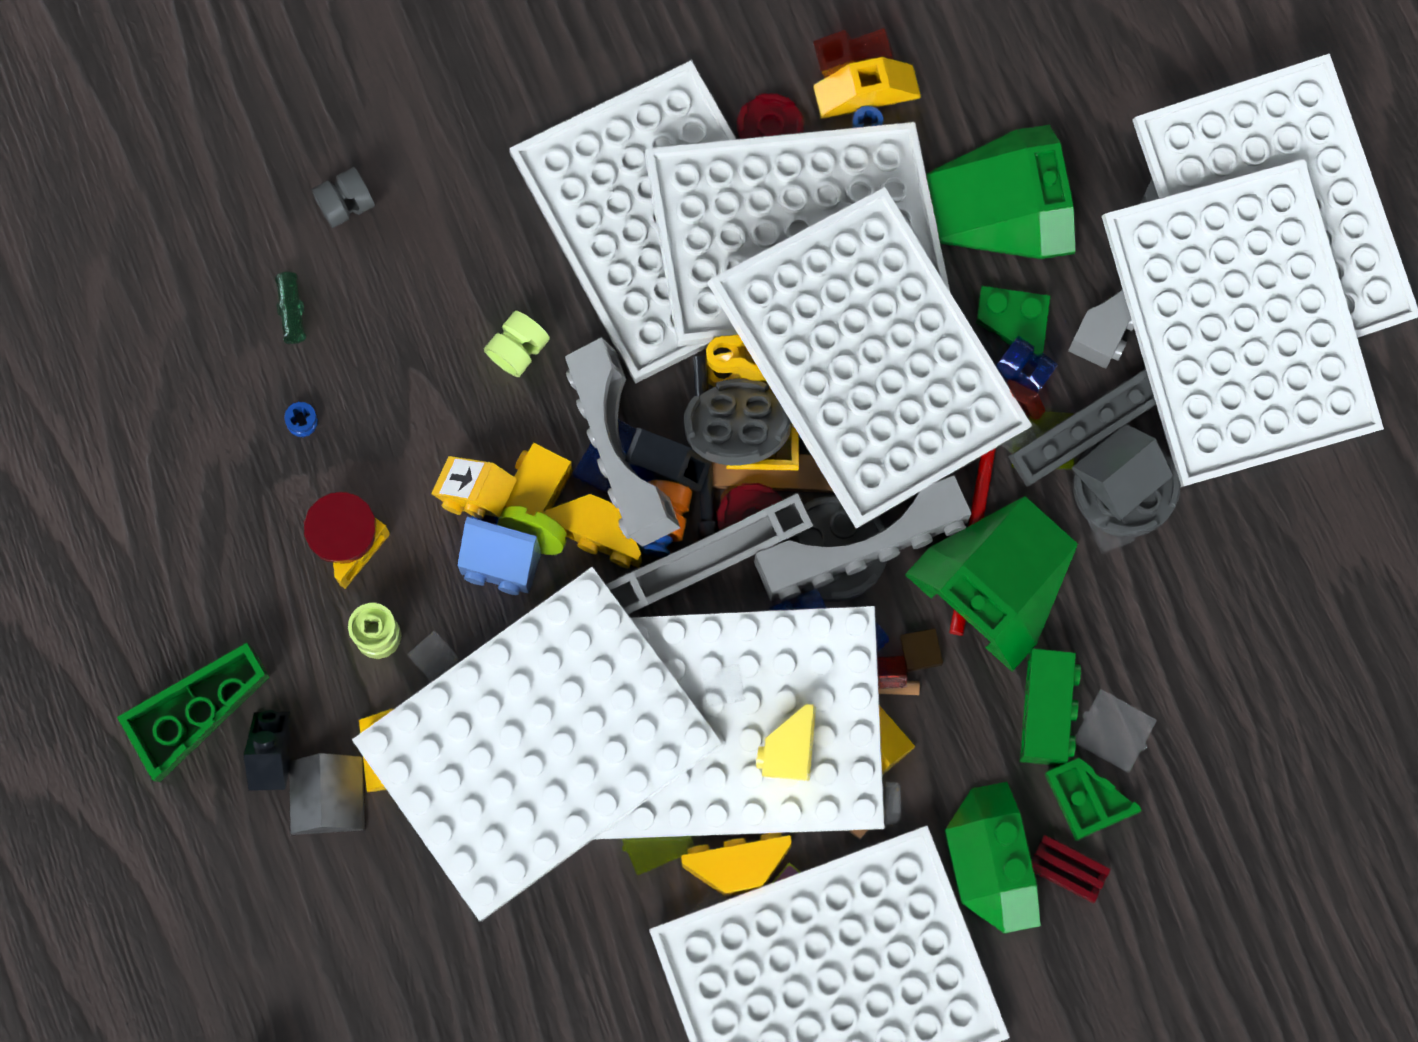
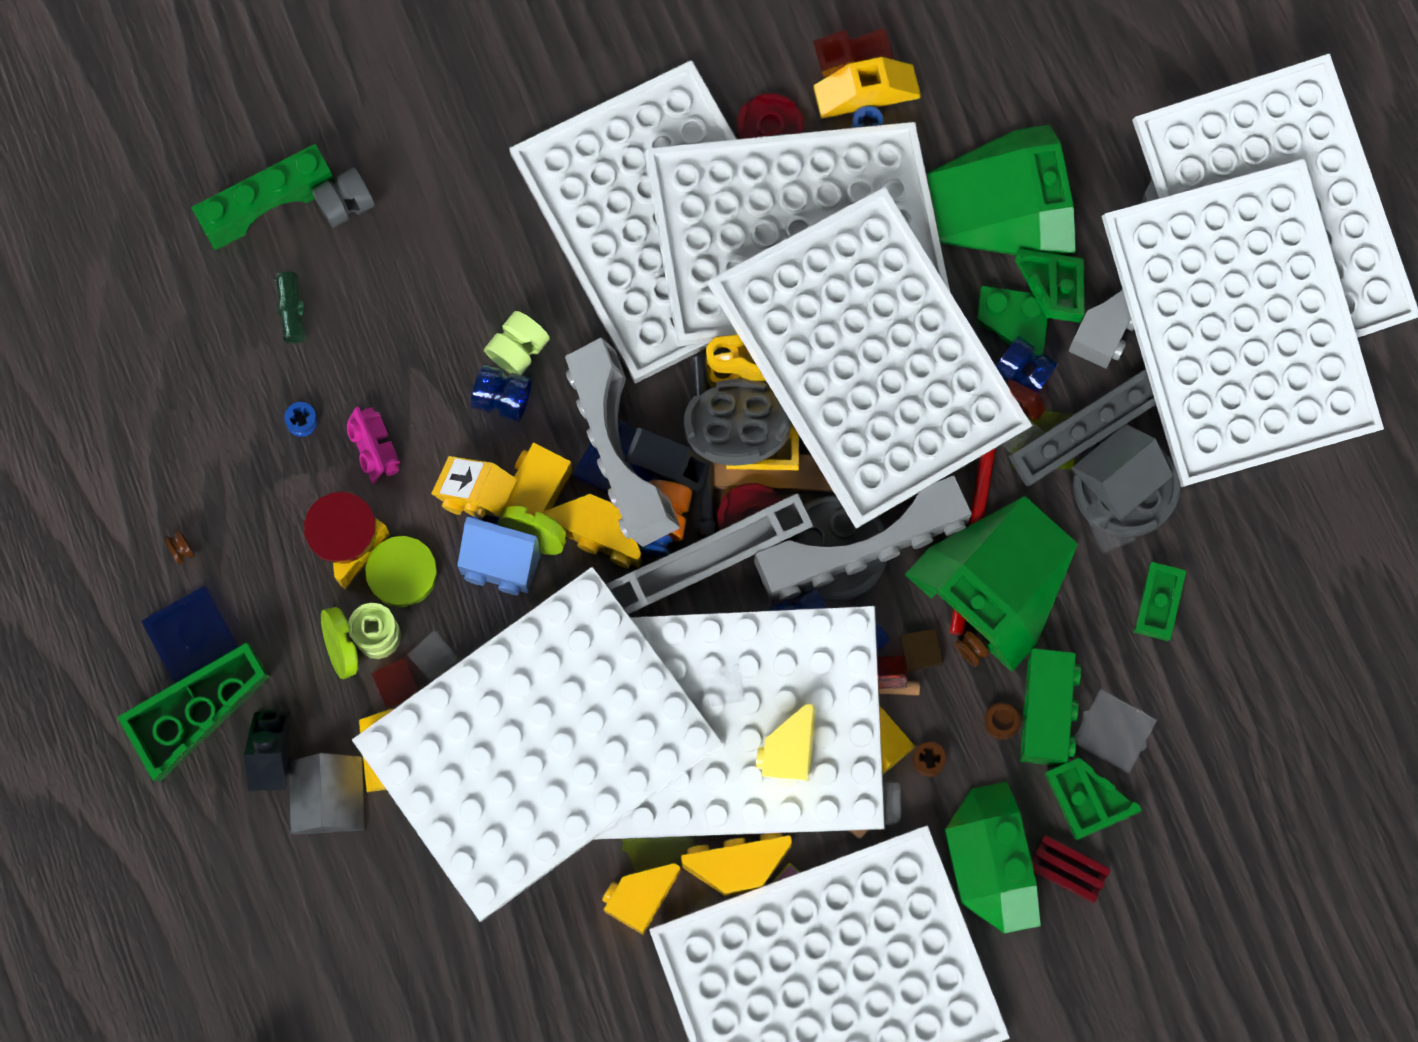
none -> clear blue tile [141,586,239,683]
none -> reddish brown bush [163,529,195,566]
none -> green arch [191,144,335,250]
none -> lime tile [321,607,358,679]
none -> dark pink hinge [347,407,400,484]
none -> lime tile [365,536,438,608]
none -> clear red tile [371,658,419,708]
none -> clear blue wheel [471,364,532,422]
none -> yellow slope [602,863,681,935]
none -> reddish brown bush [913,742,946,777]
none -> reddish brown bush [954,631,989,667]
none -> reddish brown tile [983,702,1021,740]
none -> green wing [1015,249,1084,323]
none -> green plate [1134,562,1186,641]

